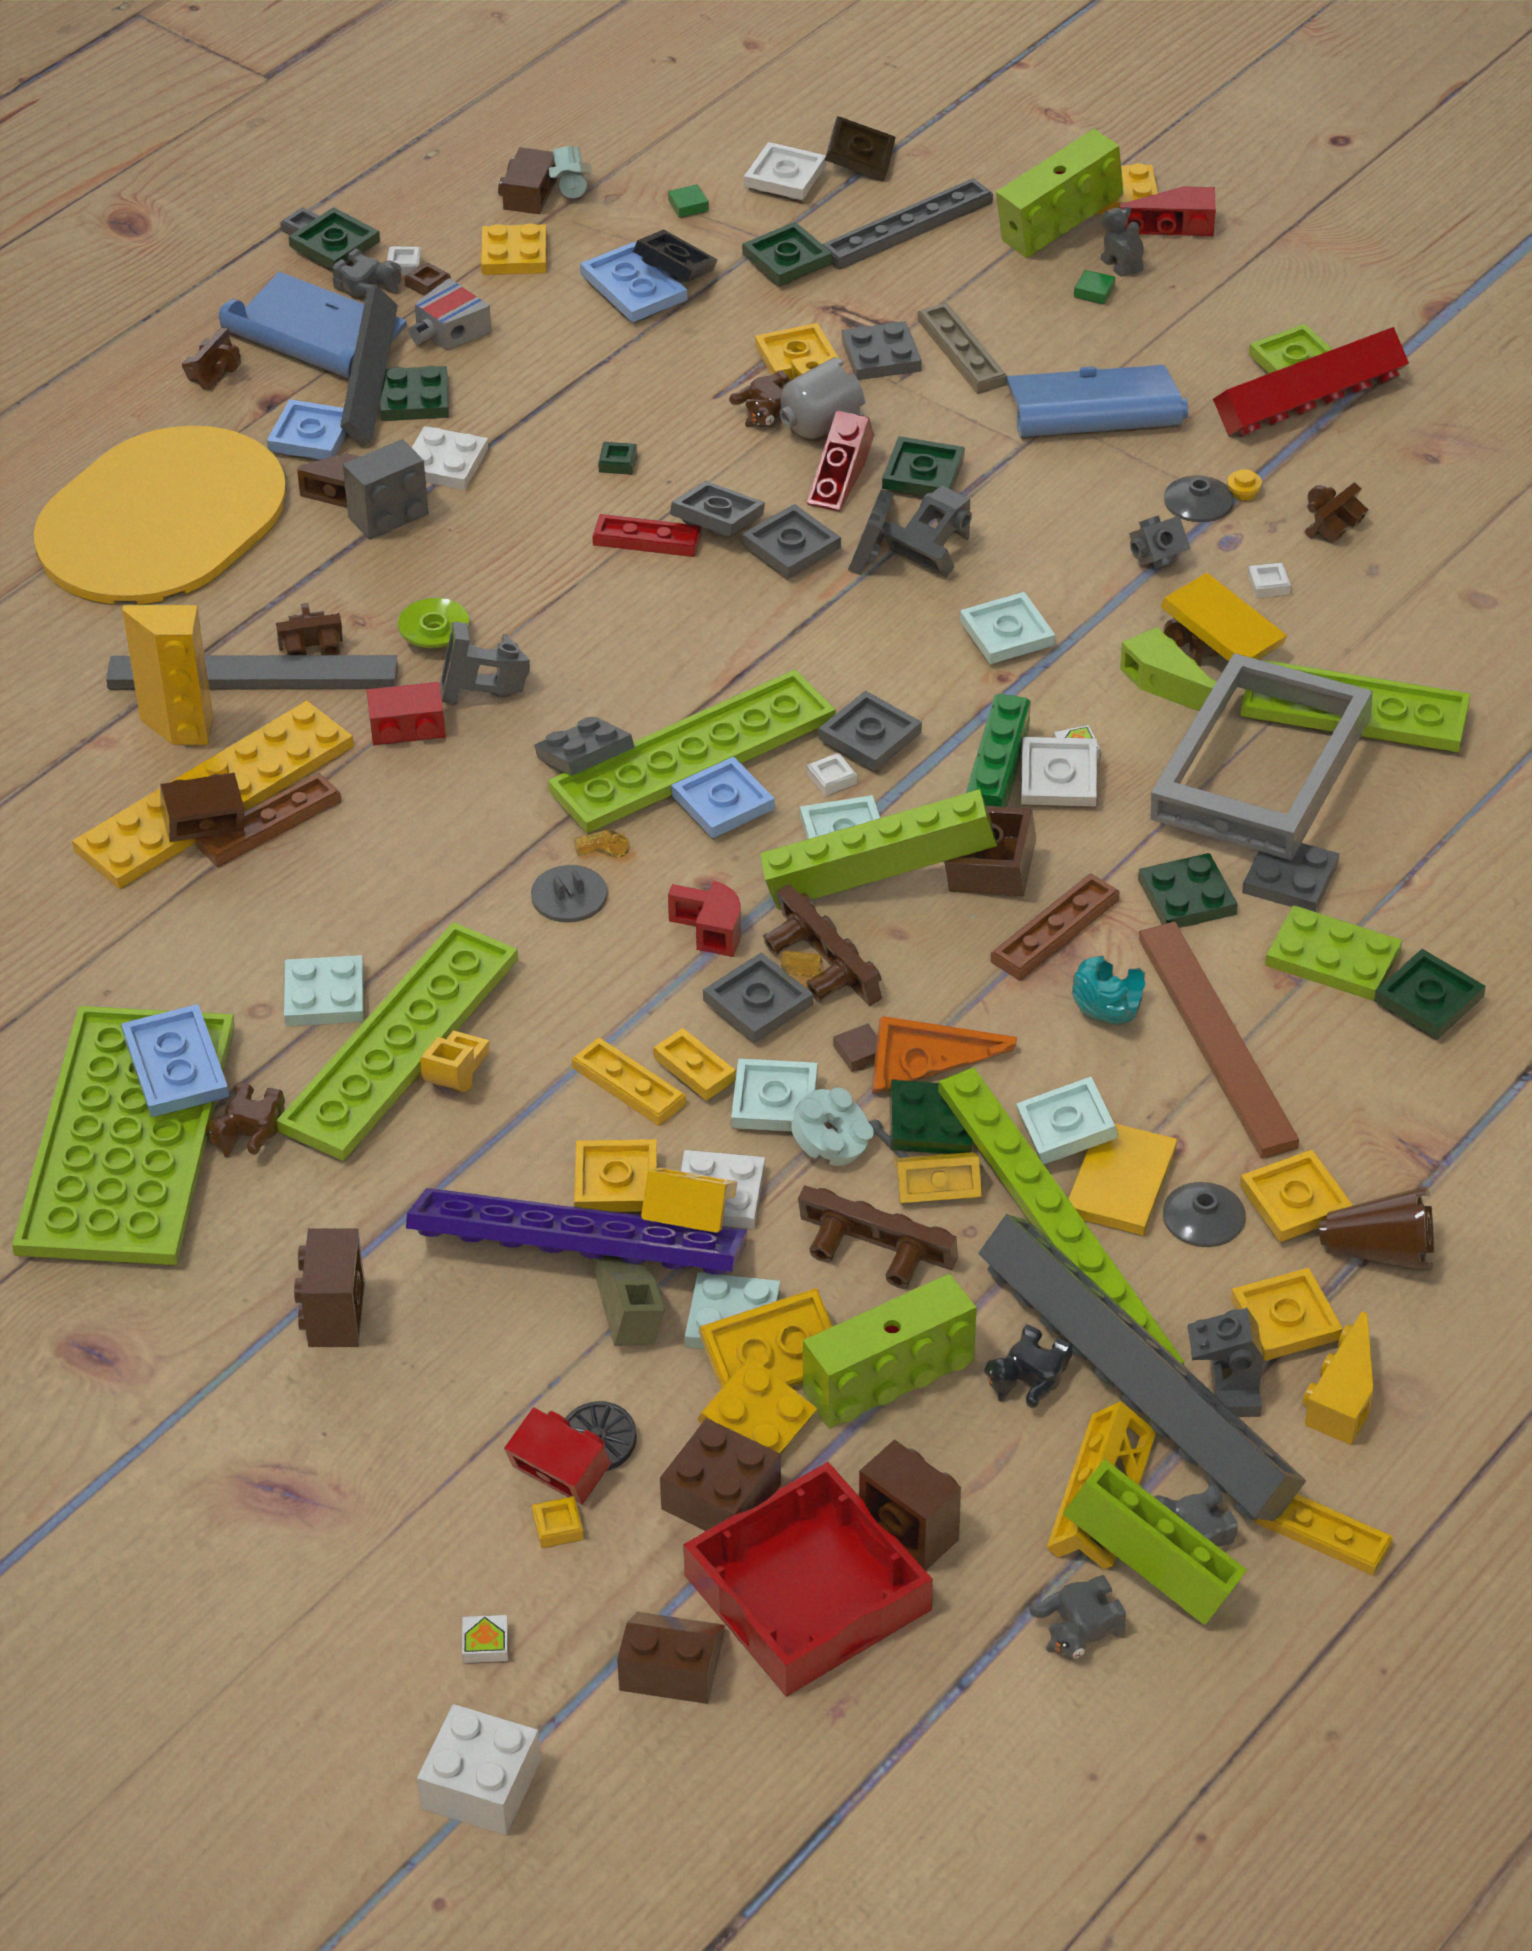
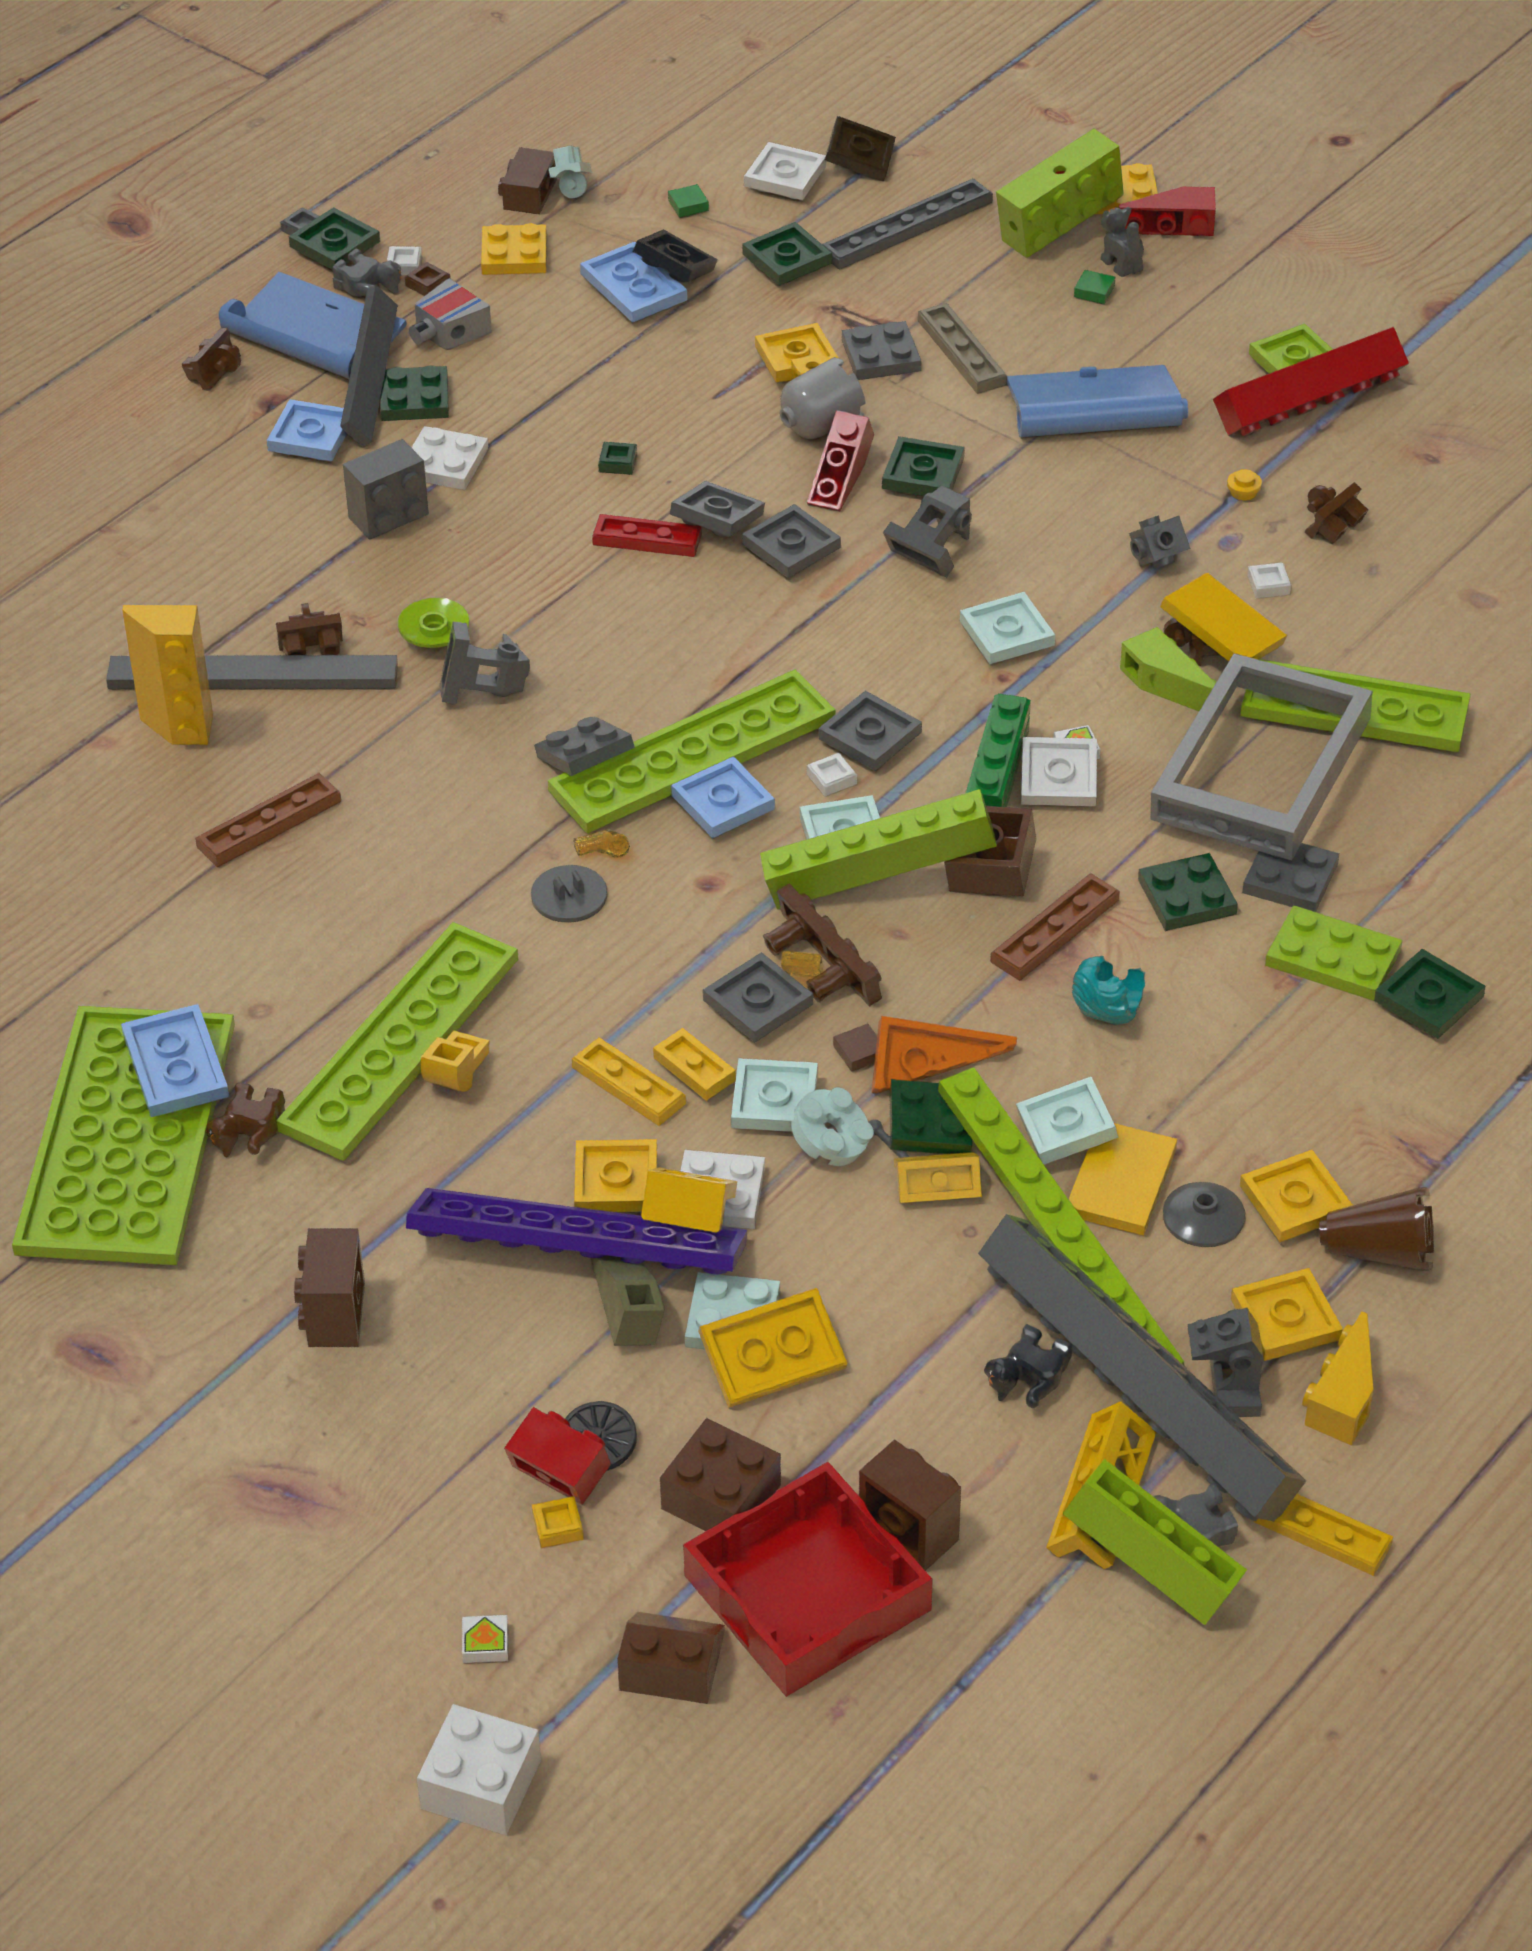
yellow tile [34,425,286,605] -> none
yellow plate [72,700,354,889] -> none
reddish brown brick [160,773,244,842] -> none
light aqua plate [284,955,364,1026] -> none
reddish brown slope [297,453,360,508] -> none
red brick [366,682,446,746] -> none
red brick [668,881,741,957] -> none
yellow plate [697,1356,817,1454] -> none
reddish brown animal [729,371,789,427] -> none
reddish brown plate [798,1185,958,1289] -> none
lime brick [803,1273,977,1429] -> none
dark grey wing [848,490,894,575] -> none
dark grey animal [1029,1575,1126,1658] -> none
dark orange tile [1139,922,1299,1158] -> none
dark grey dish [1164,475,1233,522] -> none

